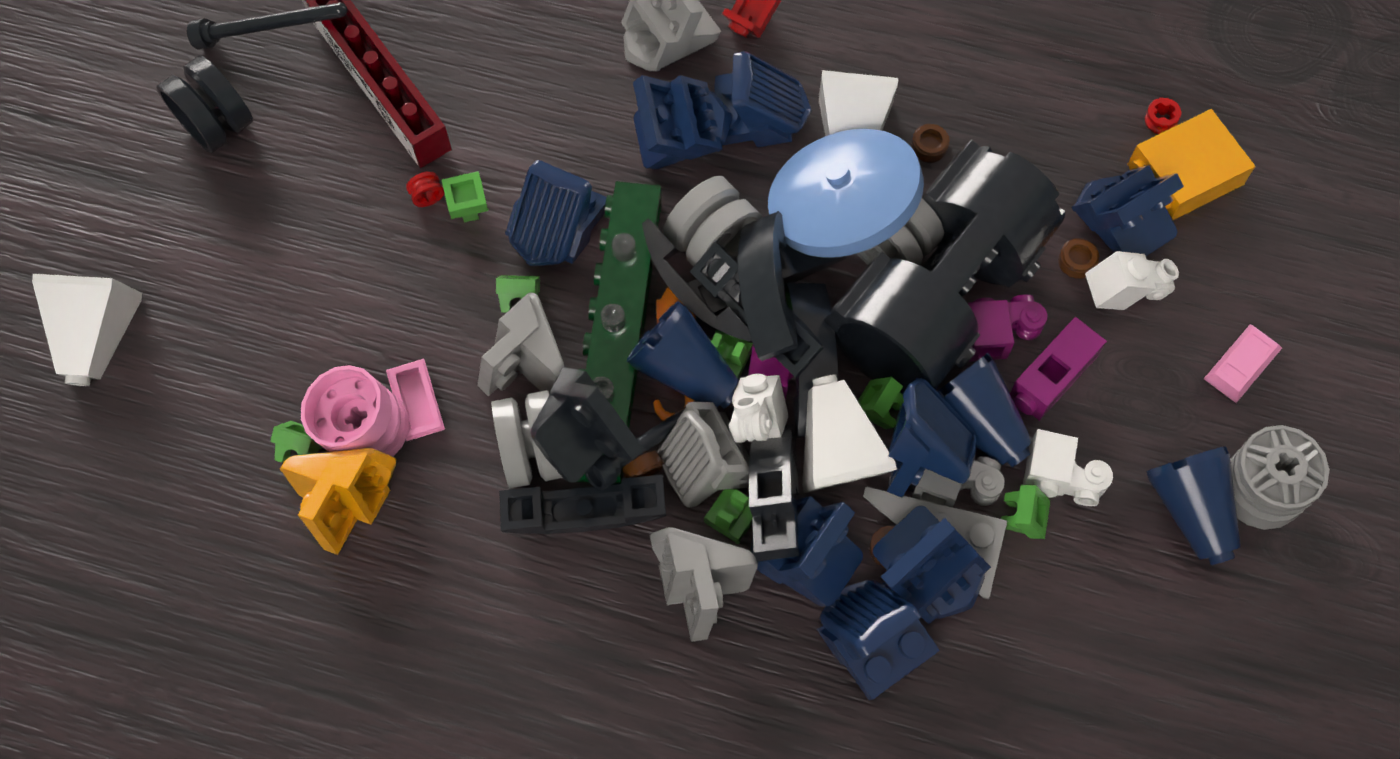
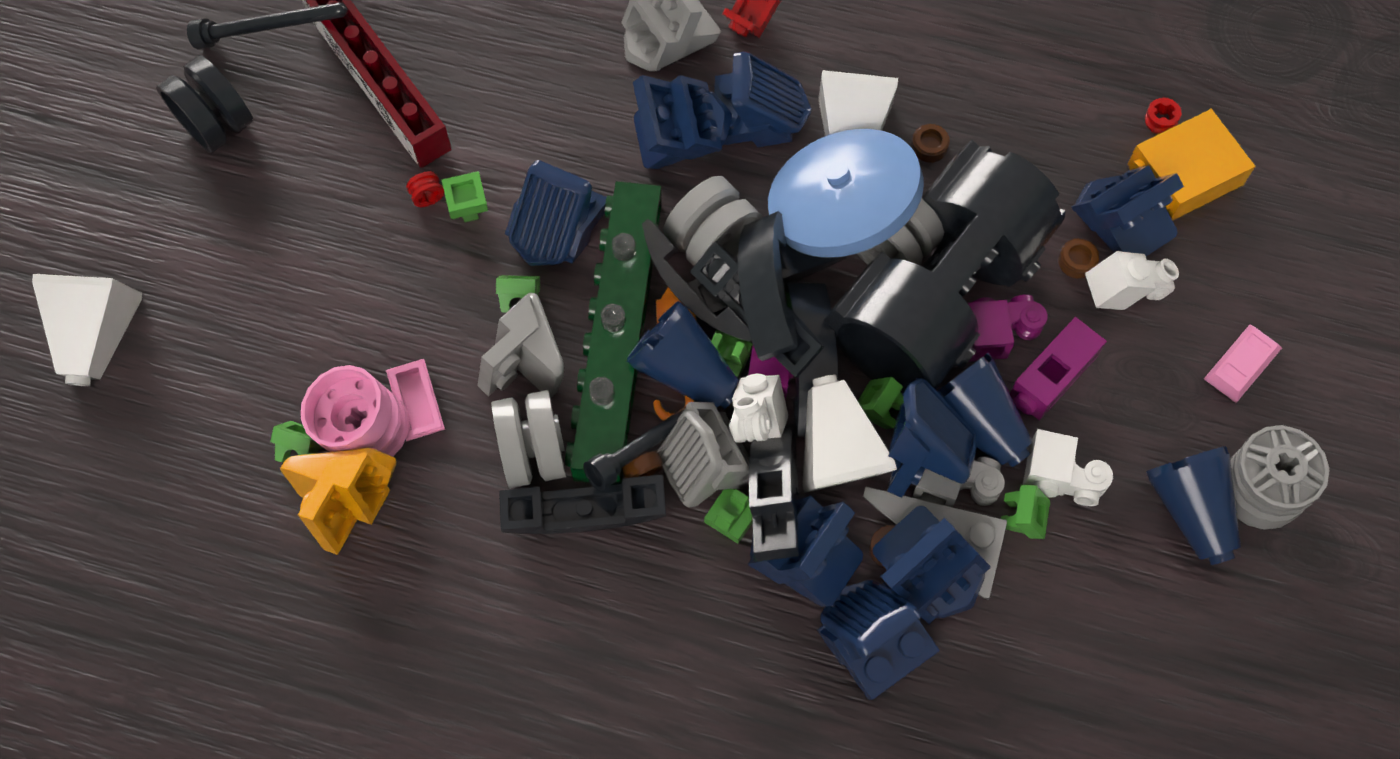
black piece [530,367,644,483] -> none
light grey piece [650,527,758,642] -> none

